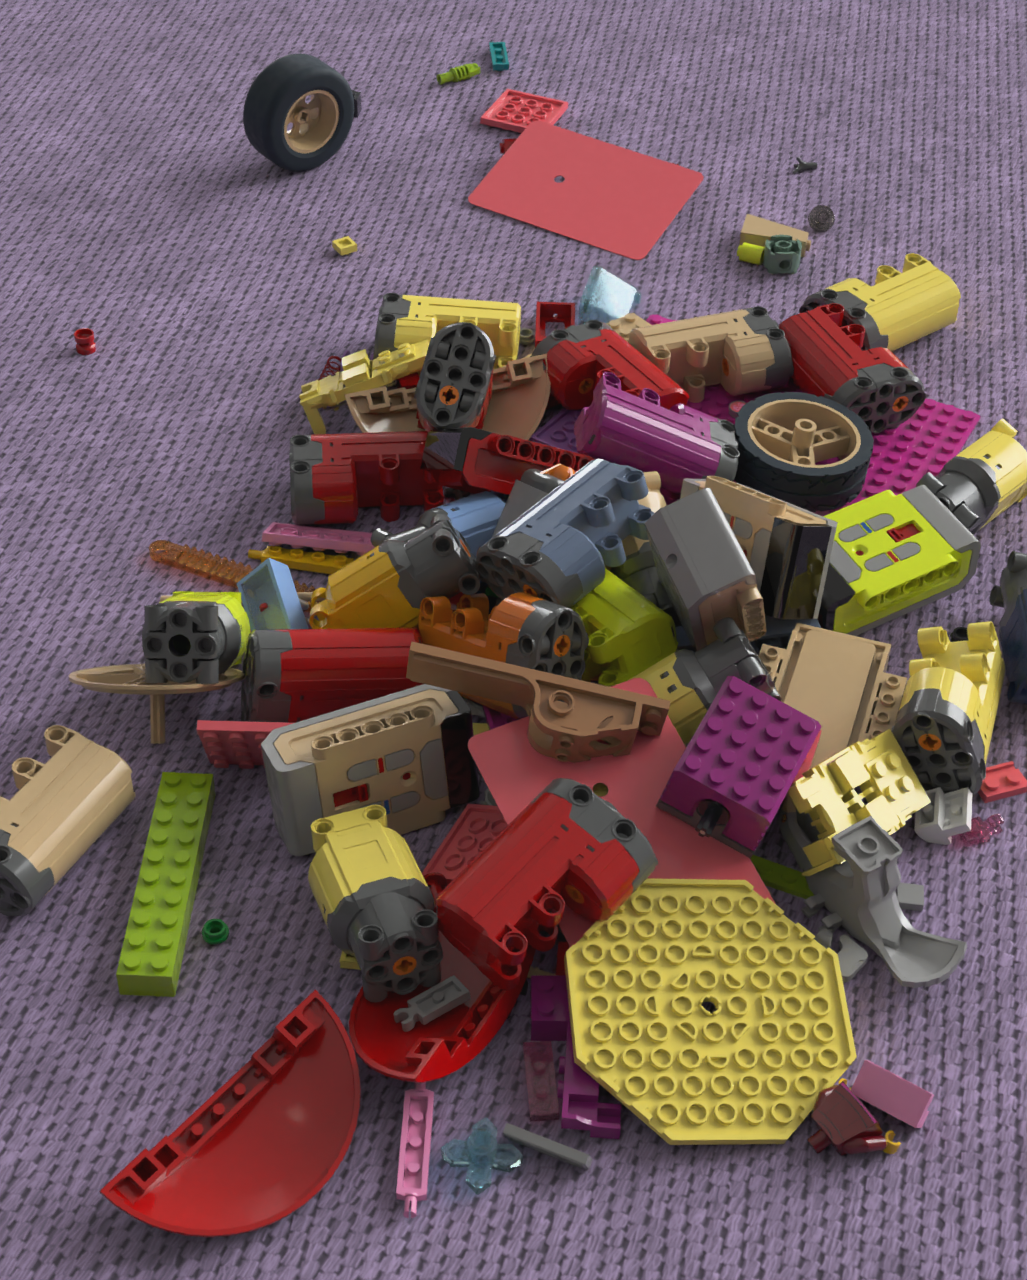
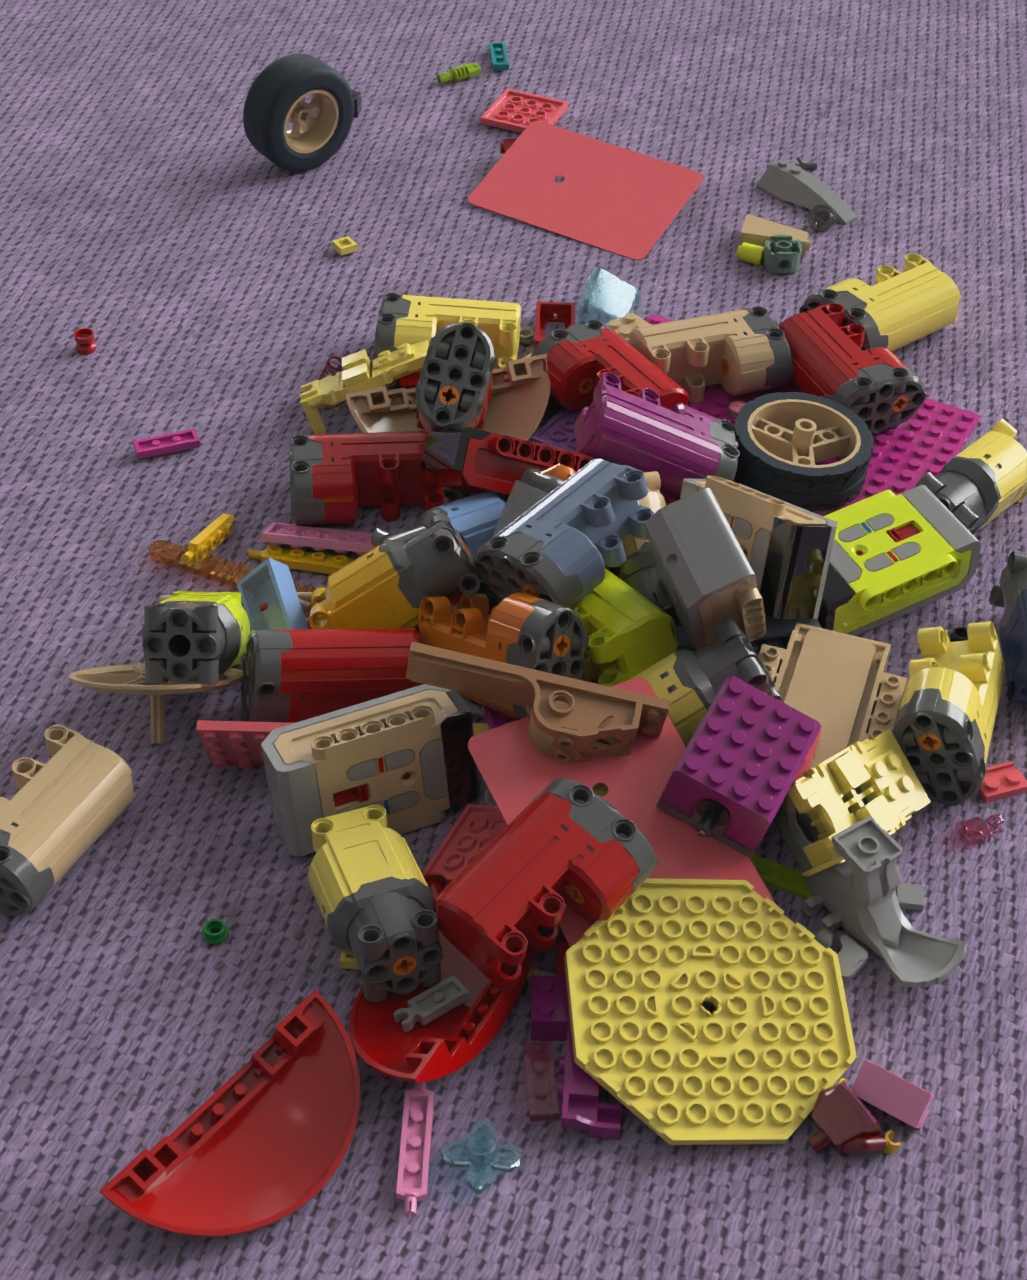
lime brick [116,772,216,997] -> none
light grey tile [503,1123,593,1170] -> none
white brick [914,787,973,845] -> none
none -> dark pink plate [133,428,200,460]
none -> yellow plate [181,513,235,565]
none -> light grey wedge [756,159,858,225]

